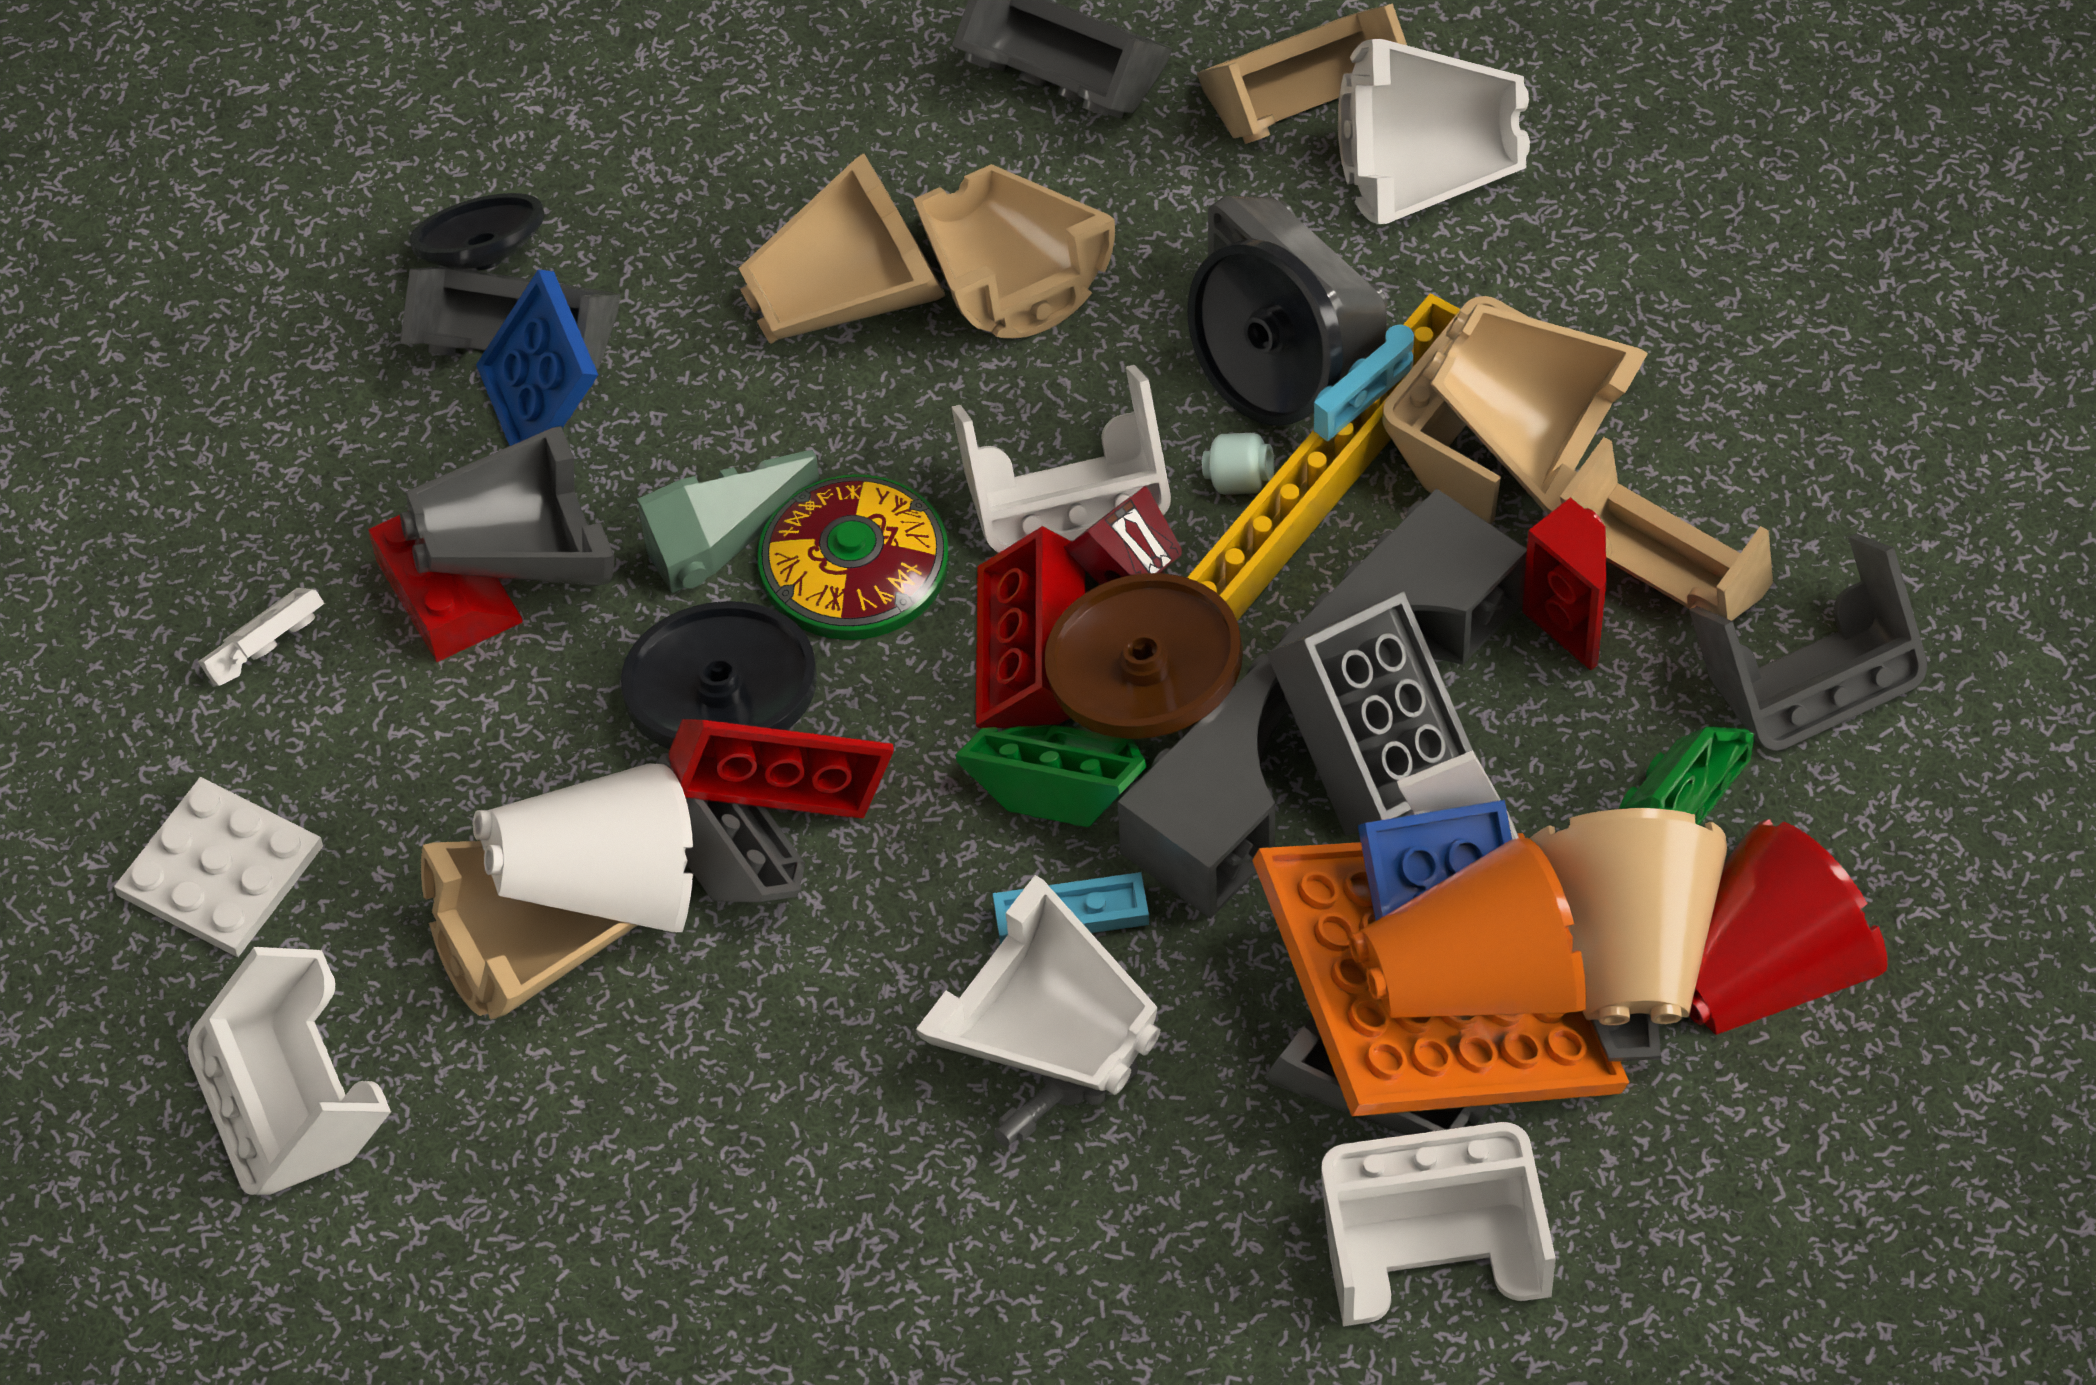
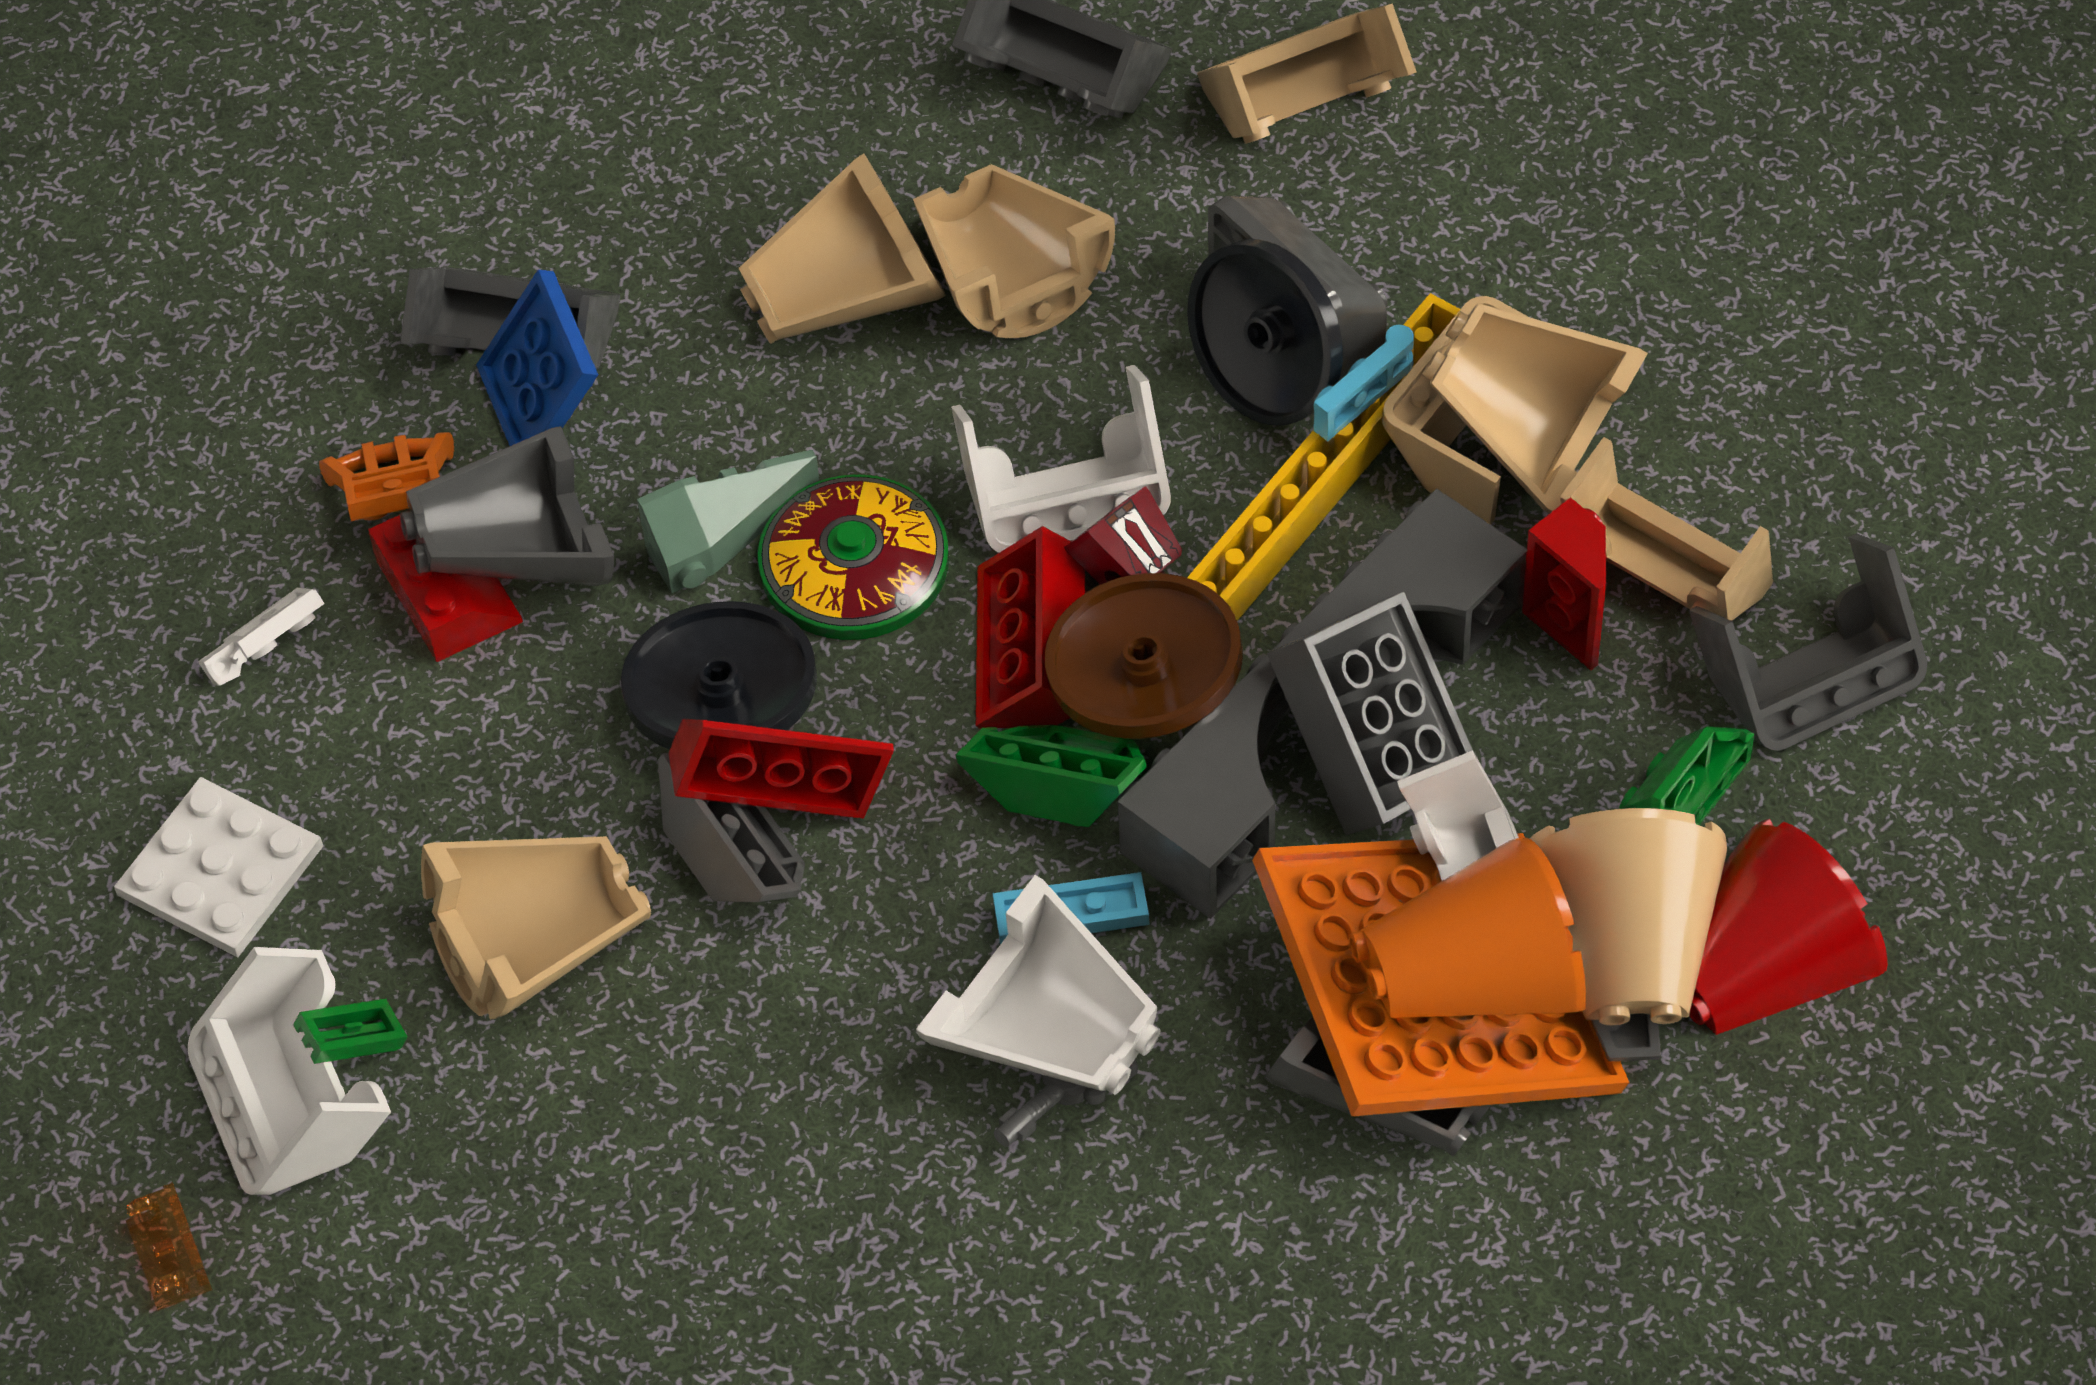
black dish [410,193,545,270] -> none
white cone [473,763,693,932] -> none
light aqua head [1202,433,1274,495] -> none
white windscreen [1321,1122,1556,1326] -> none
white cone [1338,39,1530,224] -> none
blue wing [1358,800,1512,921] -> none
none -> clear orange hinge [126,1182,212,1311]
none -> green tile [293,999,407,1064]
none -> orange plate [319,432,454,521]

